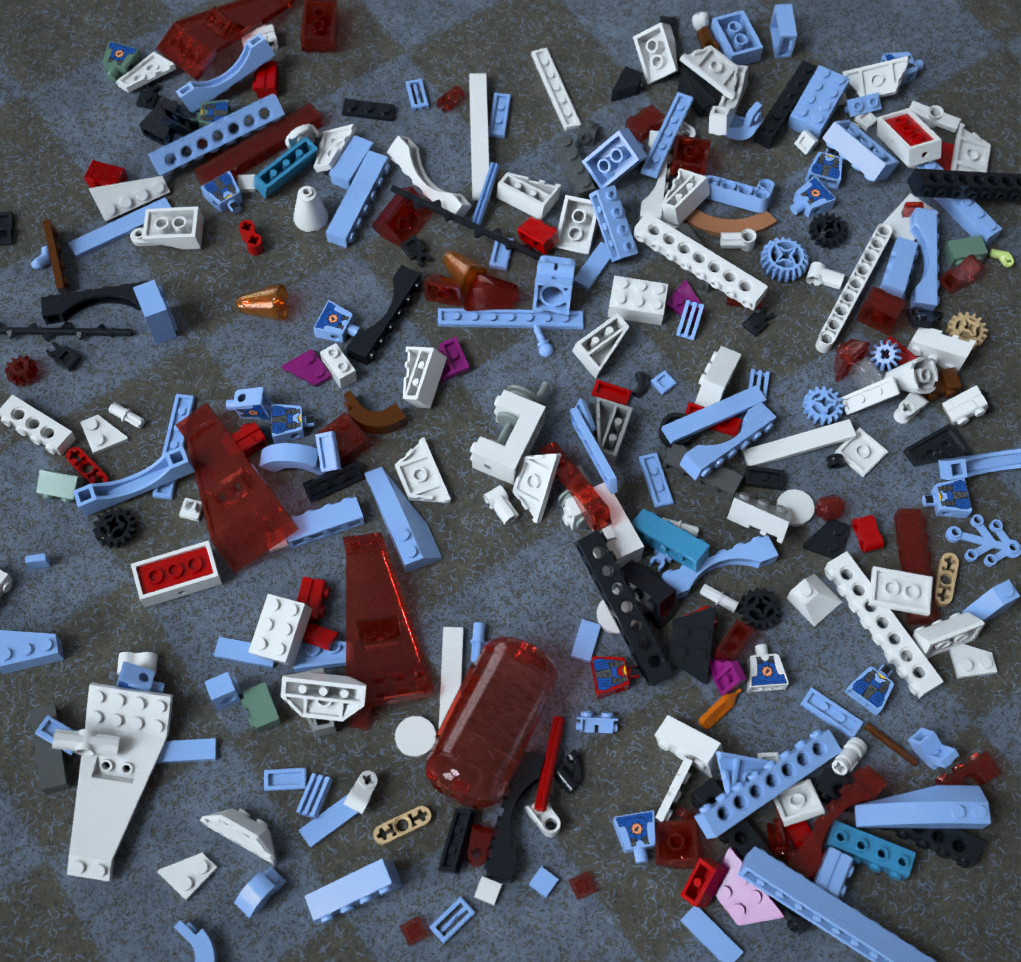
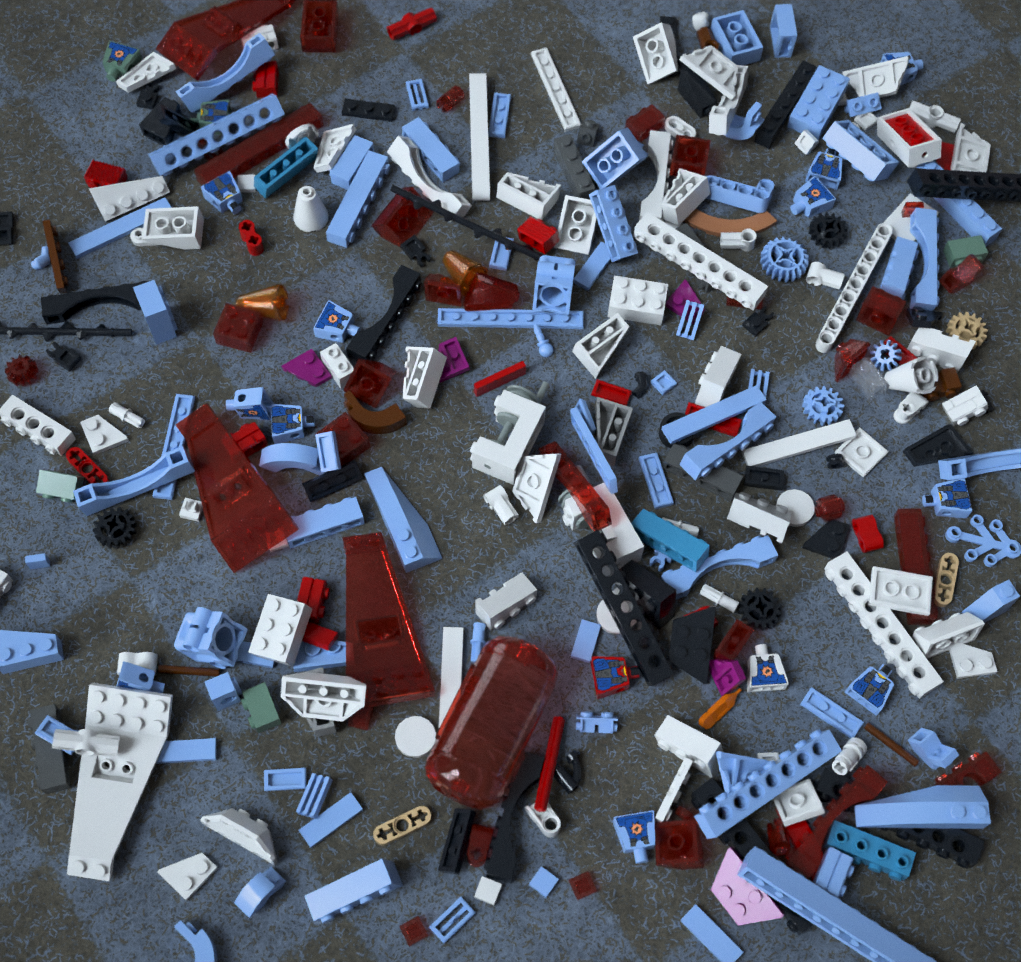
brick [131,541,222,608] -> none
white piece [343,771,378,814] -> none
white wing [395,437,451,503] -> none
medium blue axle [472,162,500,226] -> none
black slope [611,66,645,102] -> none
light blue tile [641,92,694,179] -> none
red brick [680,857,727,907] -> none
white slope [787,574,842,627] -> none
white tile [841,376,900,415] -> none
yellowish green arm [990,249,1014,267] -> none
none -> reddish brown bar [158,665,220,677]
none -> light blue piece [174,607,248,669]
none -> clear red brick [213,303,263,353]
none -> clear red slope [343,358,397,409]
none -> red piece [387,8,437,40]
none -> light blue brick [402,117,460,182]
none -> red tile [474,361,526,397]
none -> white wedge [475,572,537,631]

